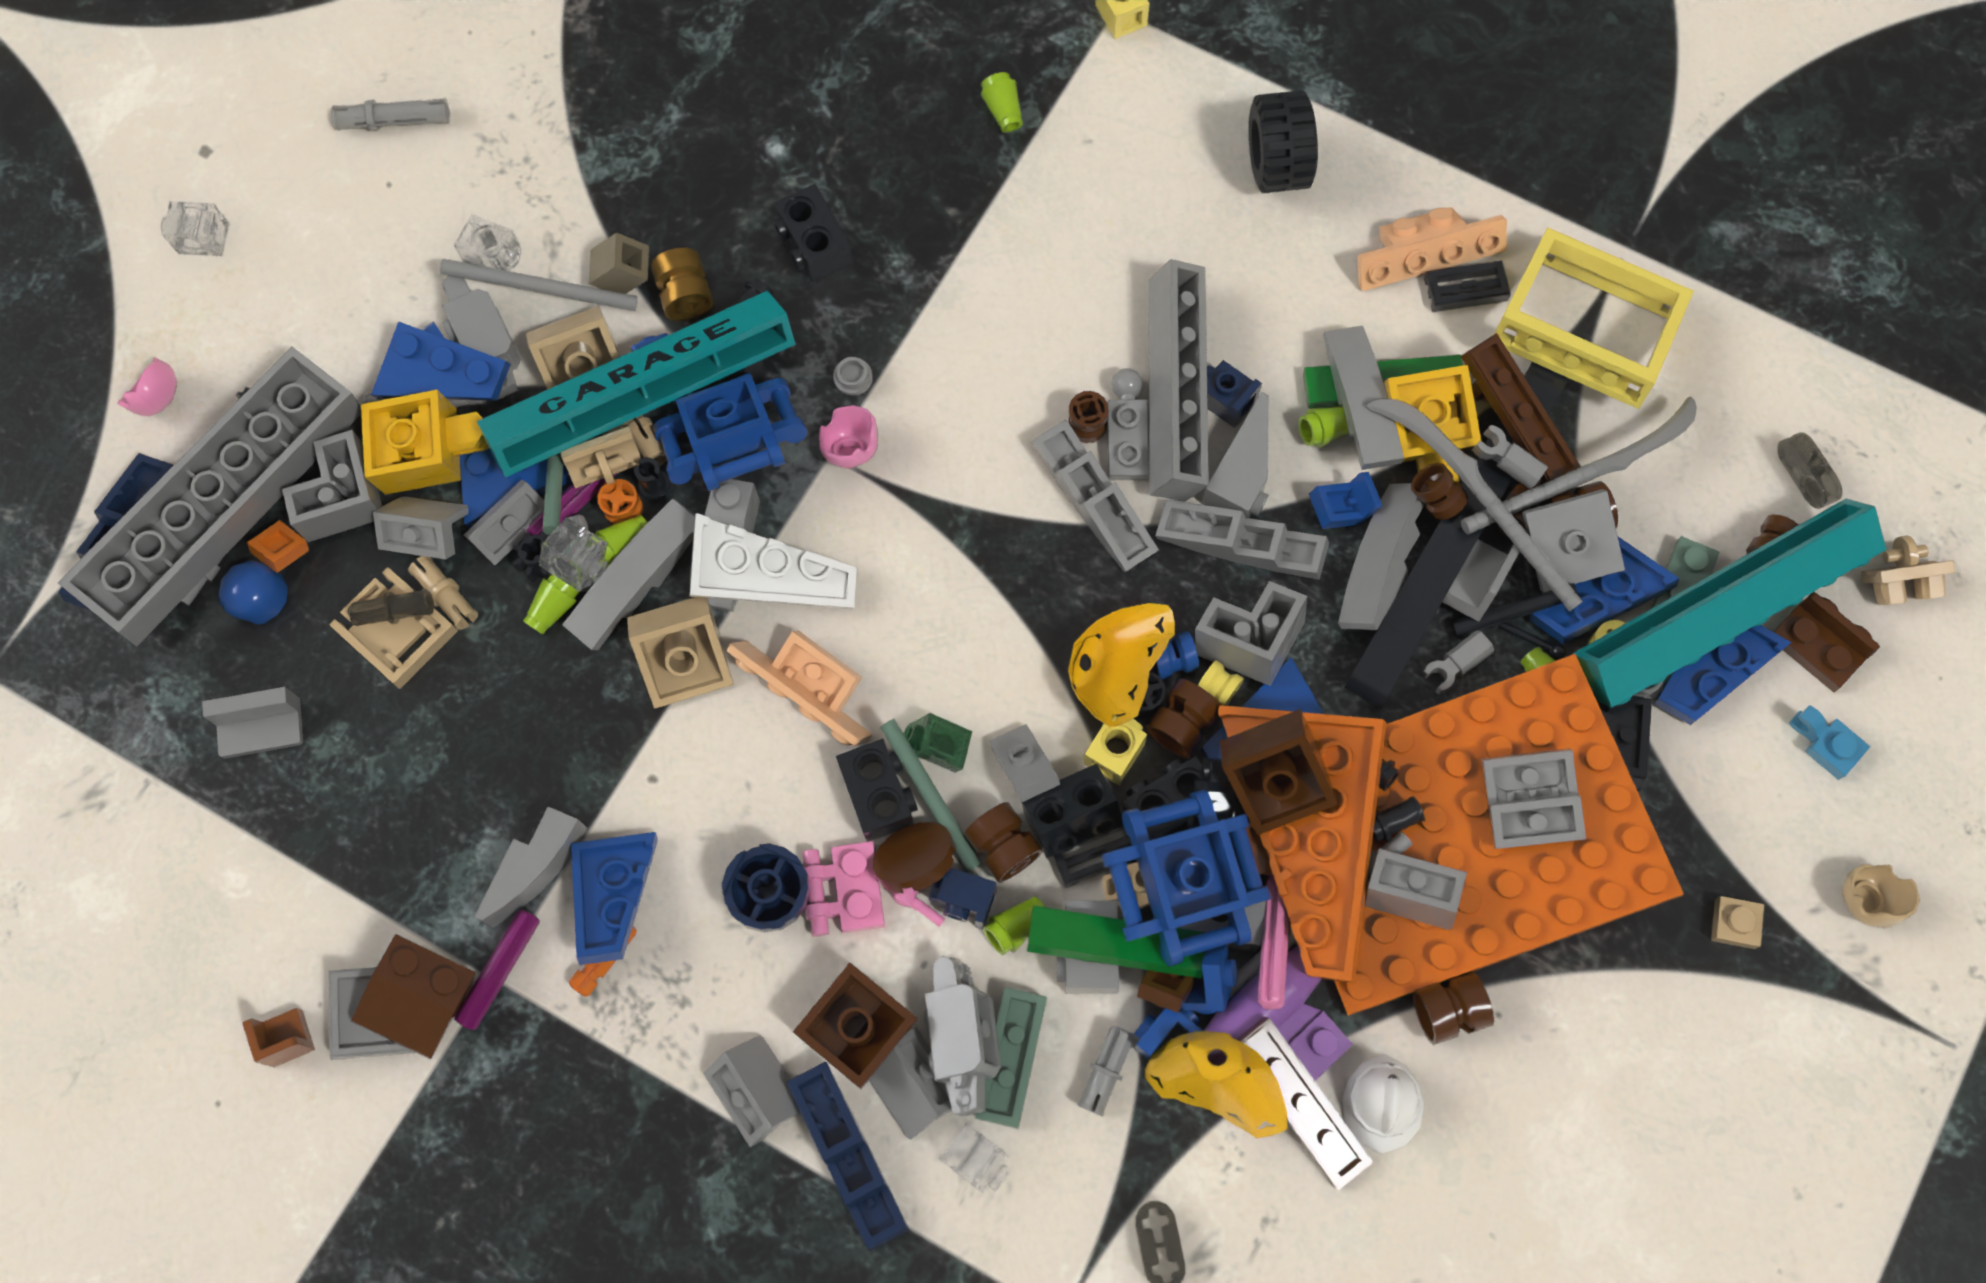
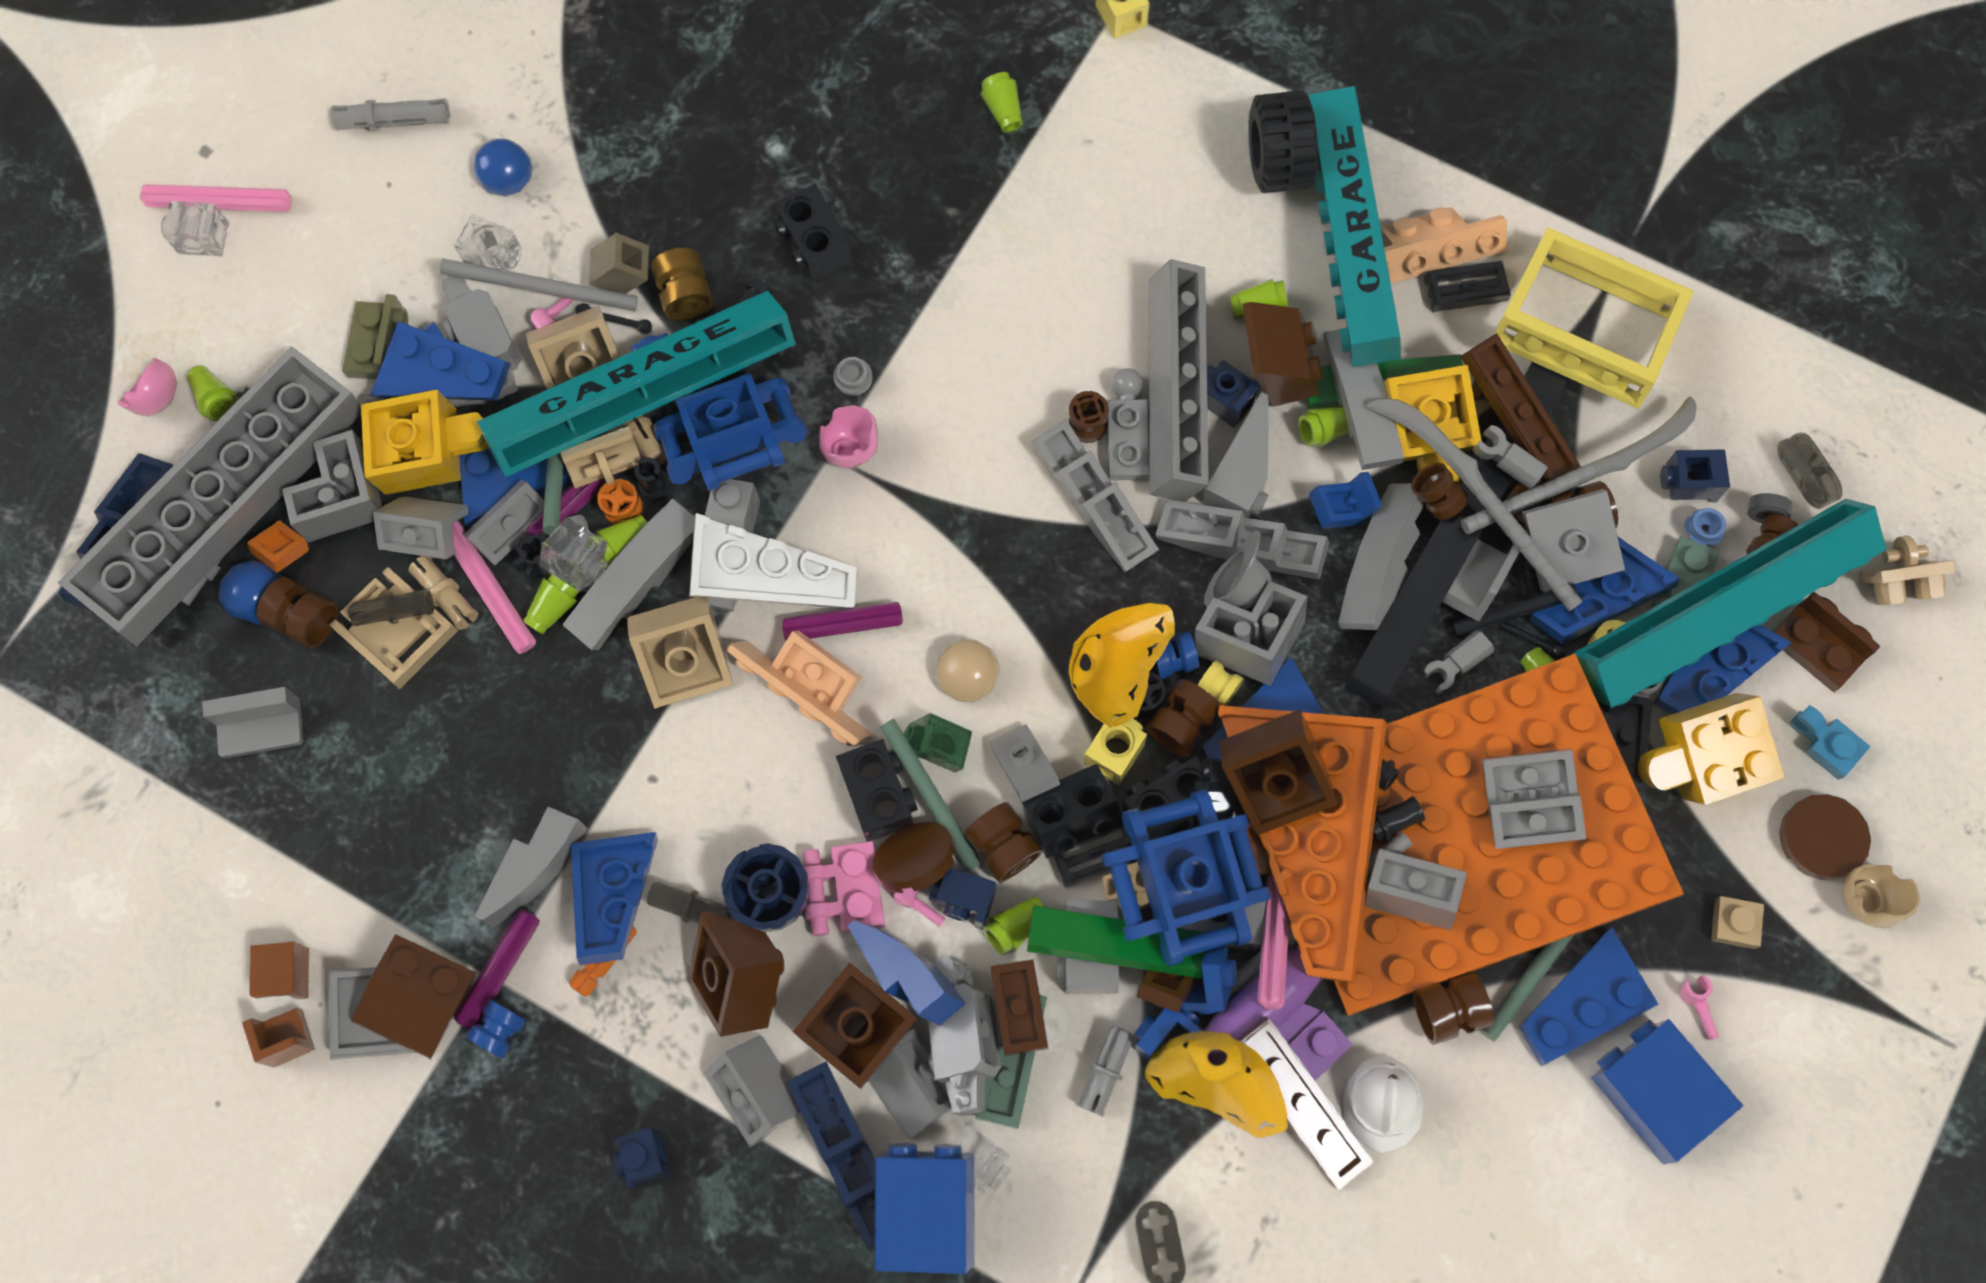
none -> bright pink axle [140,184,292,212]
none -> lime cone [186,366,237,421]
none -> dark orange panel [249,941,309,1000]
none -> reddish brown wheel [256,577,339,649]
none -> olive bracket [342,294,409,379]
none -> bright pink axle [452,521,536,654]
none -> blue wheel [466,999,527,1059]
none -> blue hair [474,138,532,196]
none -> bright pink hand [531,298,574,330]
none -> black hinge [576,303,652,334]
none -> dark blue brick [613,1127,671,1188]
none -> clear smoke axle [647,882,732,924]
none -> reddish brown slope [687,911,785,1037]
none -> magenta axle [782,602,903,640]
none -> slope [847,920,966,1026]
none -> blue brick [875,1143,975,1274]
none -> tan hair [936,640,1000,702]
none -> reddish brown plate [990,959,1048,1057]
none -> light grey piece [1204,530,1272,610]
none -> lime cone [1230,278,1288,318]
none -> reddish brown slope [1243,302,1323,407]
none -> teal brick [1309,86,1401,367]
none -> sand green bar [1481,935,1574,1042]
none -> blue wing [1518,927,1659,1066]
none -> blue brick [1590,1019,1743,1164]
none -> brick [1638,693,1784,805]
none -> dark blue brick [1660,449,1730,502]
none -> bright pink hand [1680,975,1719,1040]
none -> medium blue plate [1684,508,1726,546]
none -> dark grey tile [1747,493,1793,524]
none -> reddish brown tile [1779,794,1871,880]

